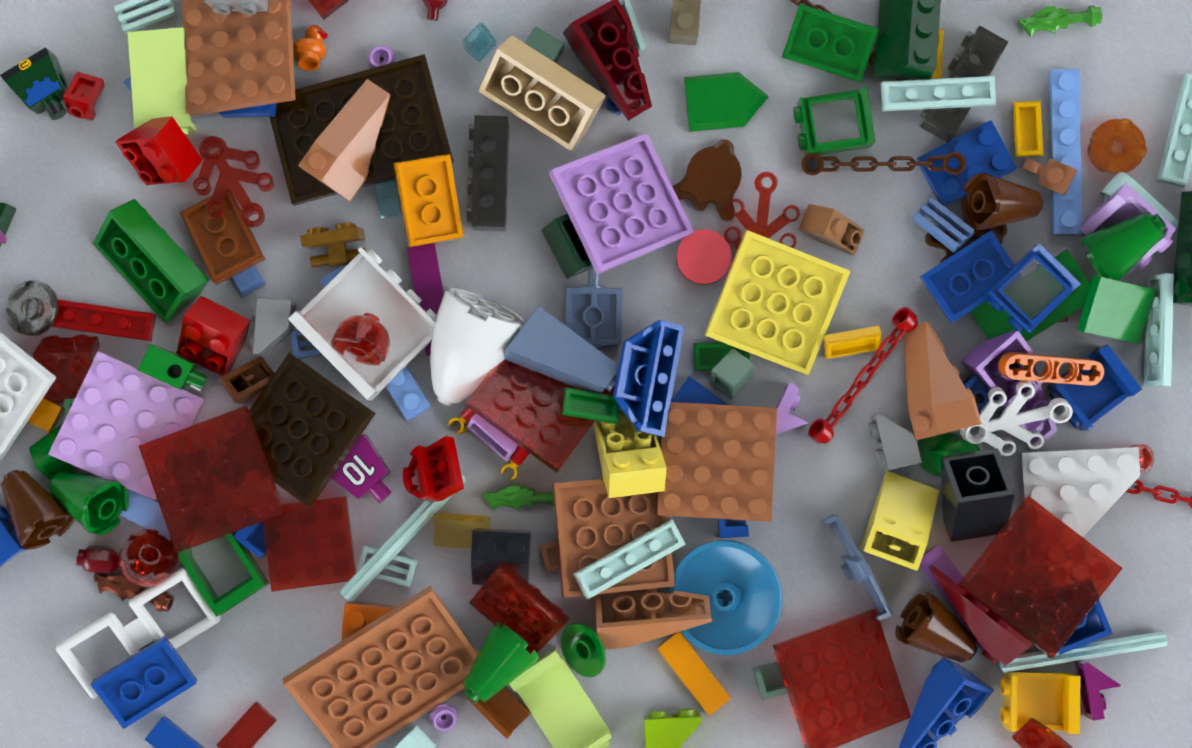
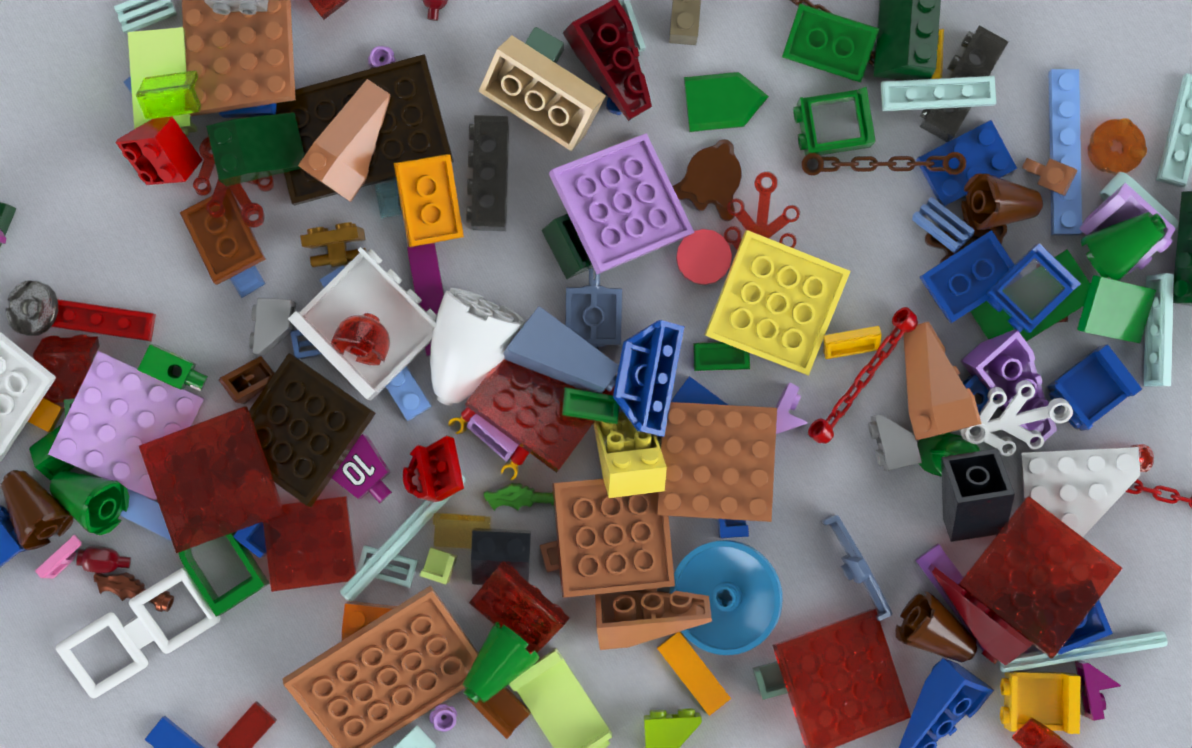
dark green torso [0,47,68,120] -> none
red bracket [63,72,105,120] -> none
blue plate [91,636,197,729] -> none
green slope [93,199,209,324] -> none
clear red cylinder [119,529,178,588] -> none
red slope [176,296,251,376] -> none
orange animal [293,25,328,71] -> none
clear light blue slope [462,22,497,62] -> none
green dish [561,623,606,677] -> none
light aqua tile [573,519,686,599] -> none
sand green panel [710,349,755,400] -> none
medium nougat slope [798,204,865,255] -> none
light yellow slope [858,471,940,571] -> none
orange beam [998,352,1104,386] -> none
yellow tile [1012,101,1043,157] -> none
bright green piece [1018,5,1102,37] -> none
none -> bright pink tile [35,535,82,579]
none -> clear neon green panel [136,71,201,119]
none -> dark green slope [206,112,305,187]
none -> yellowish green panel [419,547,458,585]

